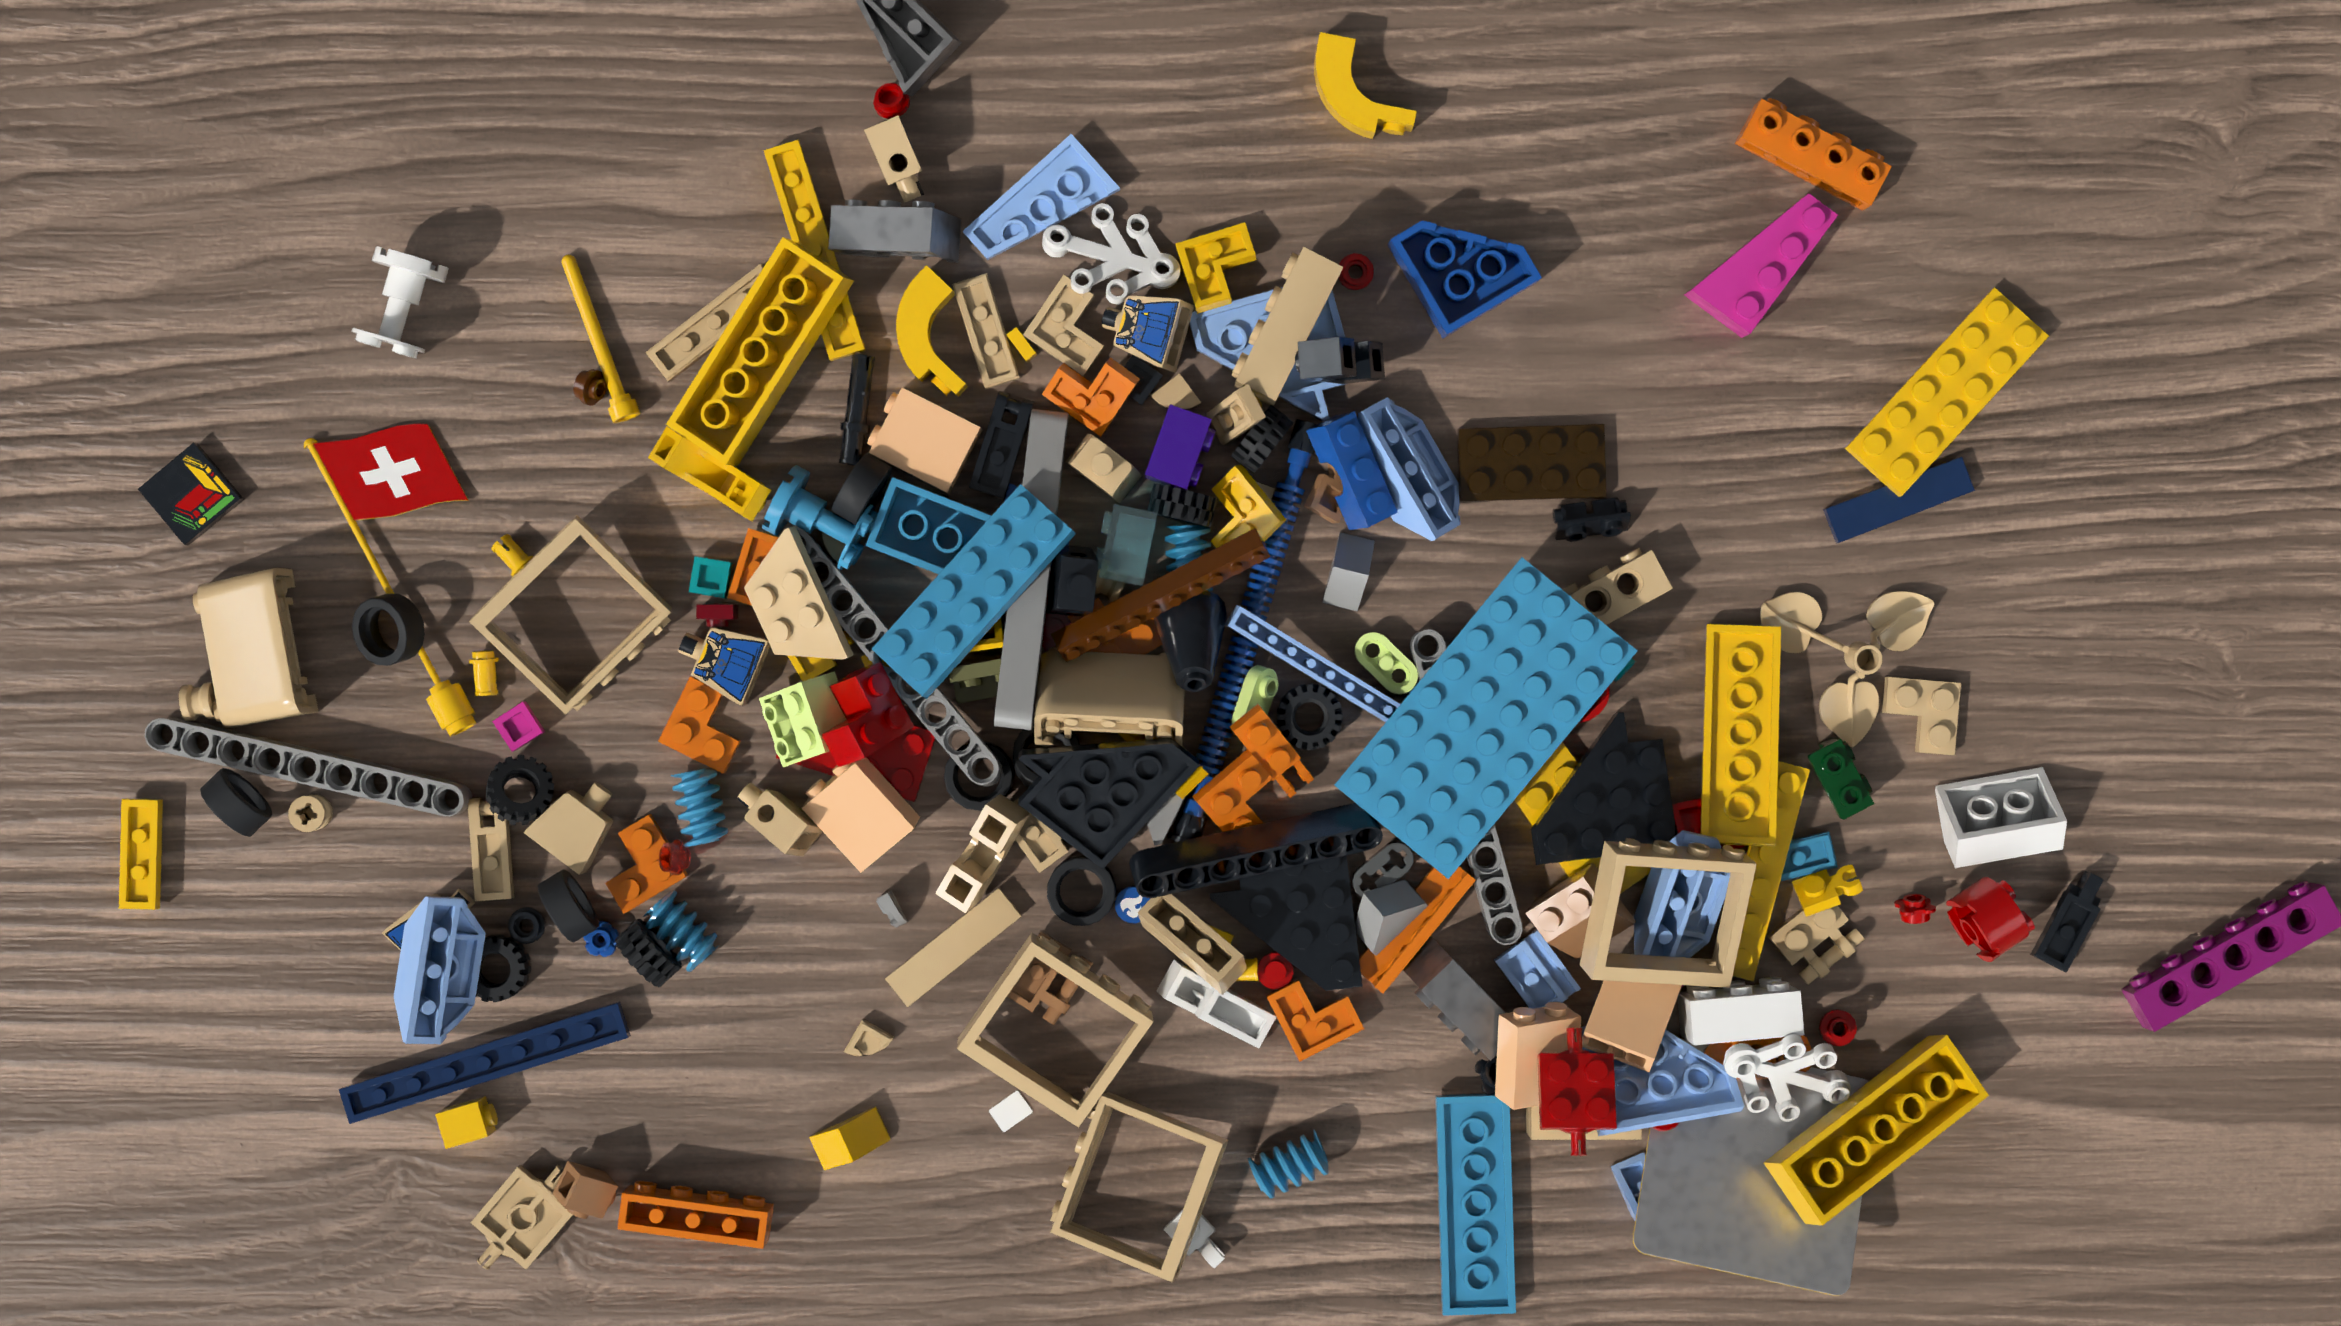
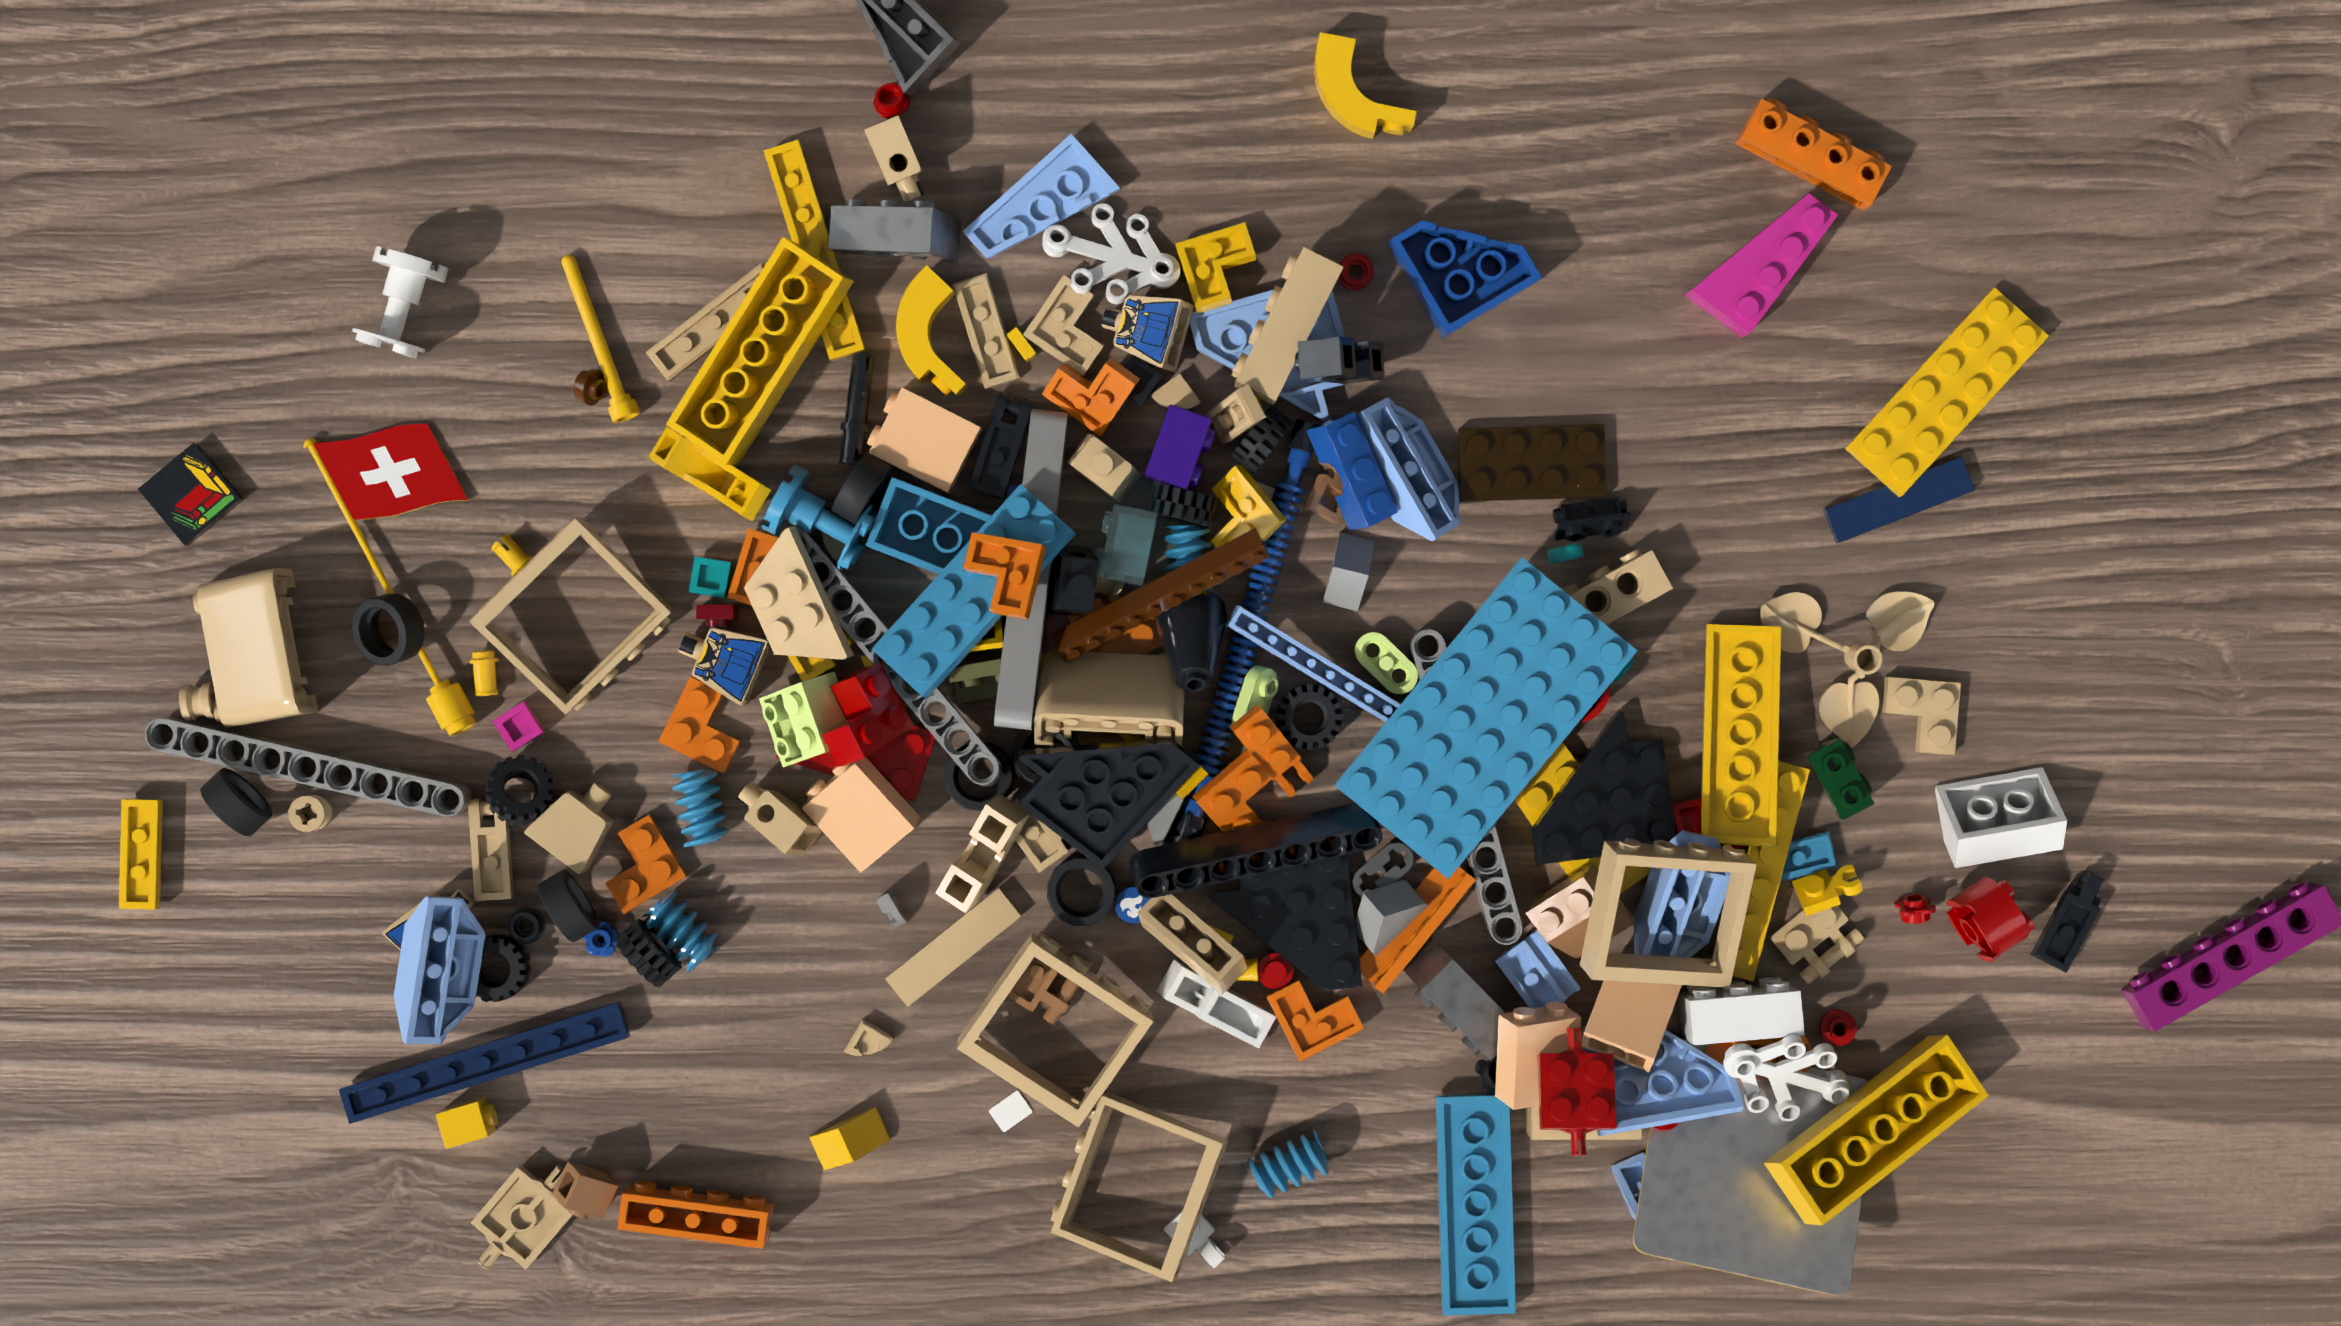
clear red plate [659,839,691,875] -> none
none -> orange plate [963,532,1046,620]
none -> teal tile [1546,542,1585,565]

